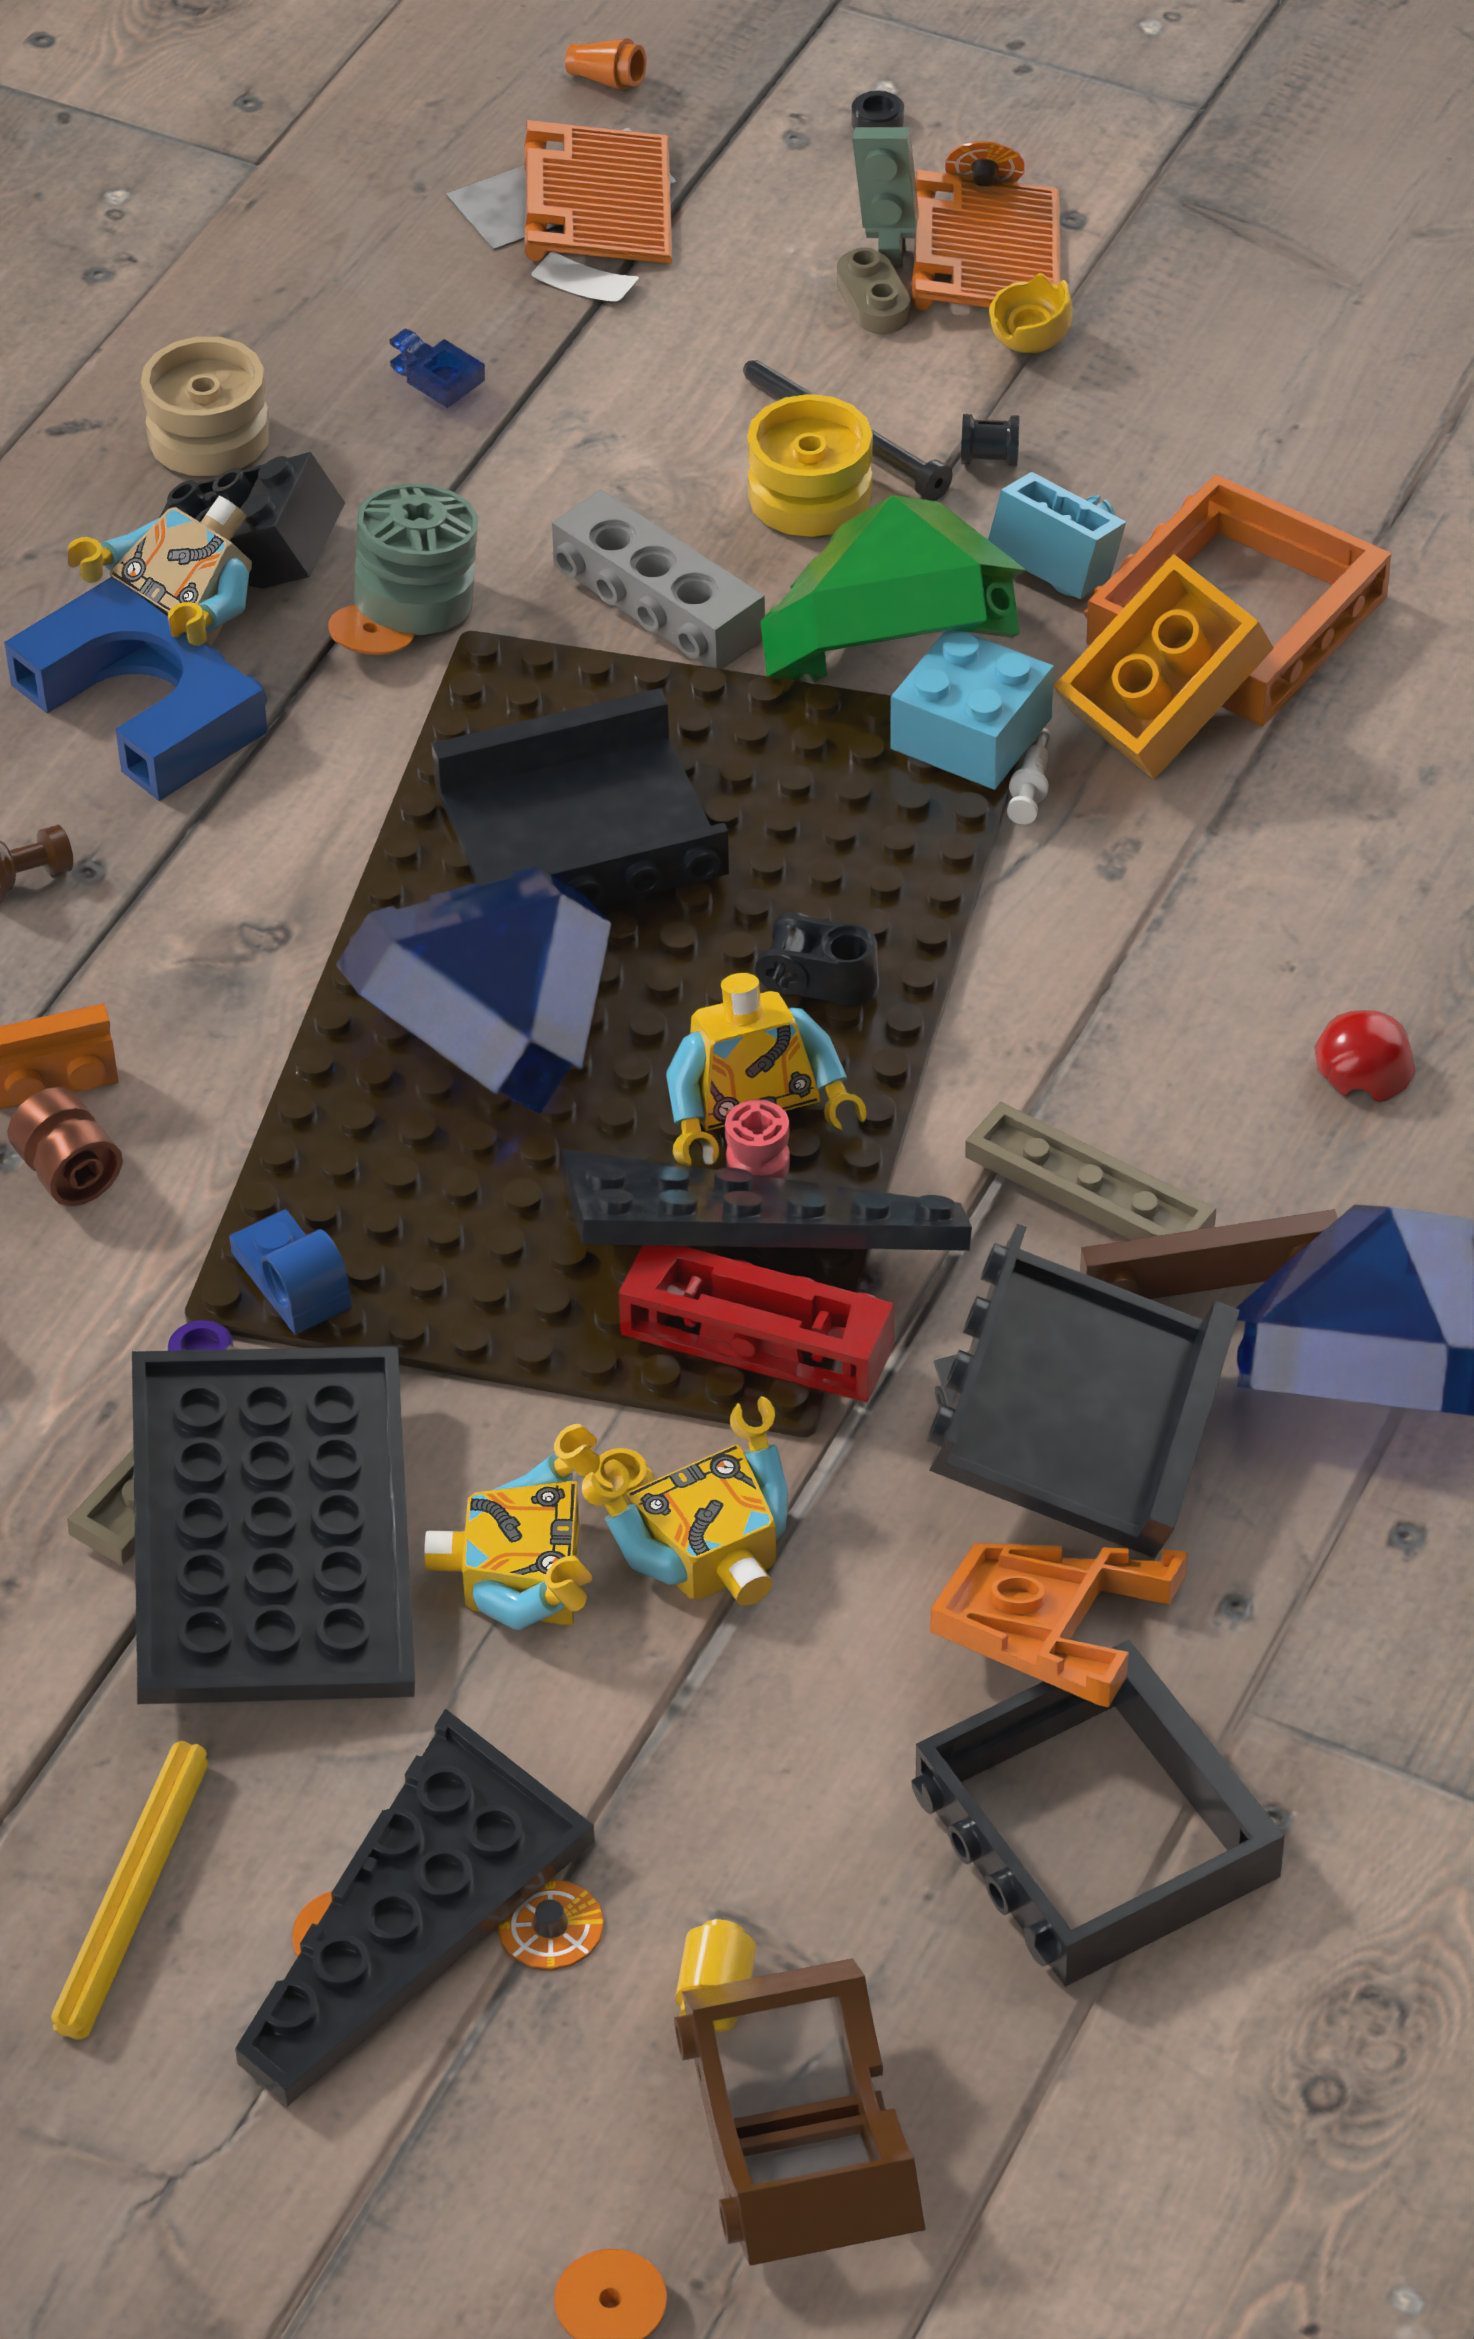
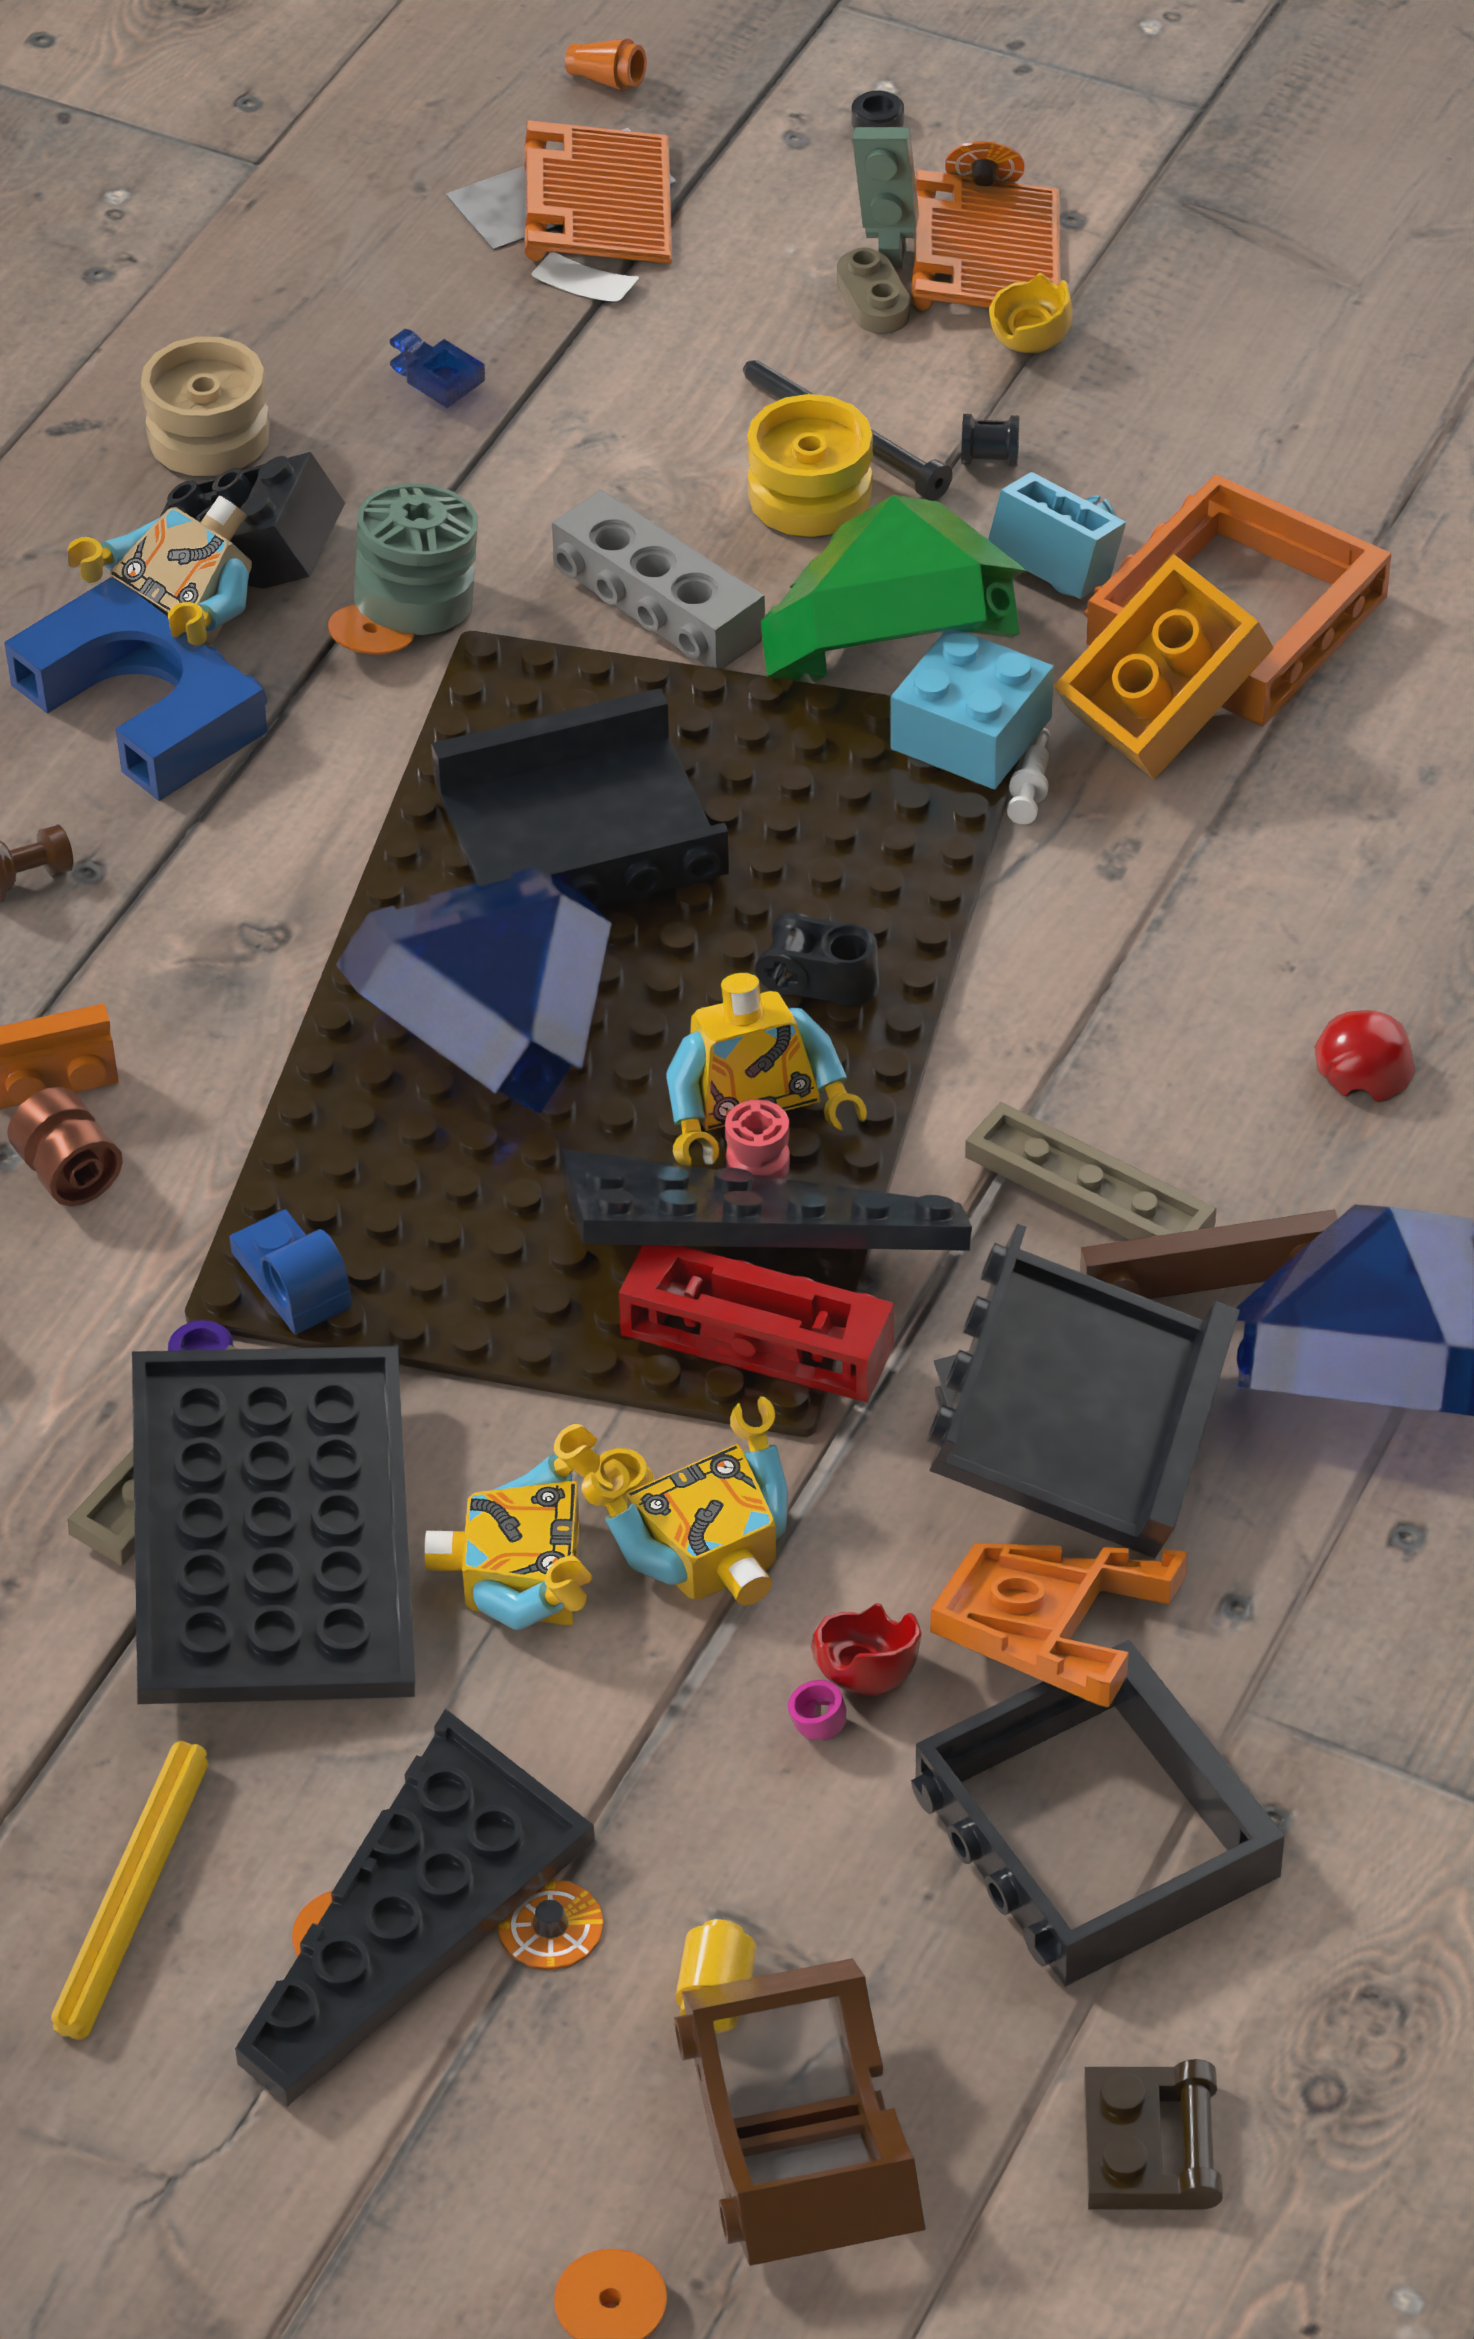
none -> dark pink hinge [788,1680,847,1741]
none -> red hair [811,1603,922,1696]
none -> dark brown plate [1084,2059,1223,2210]

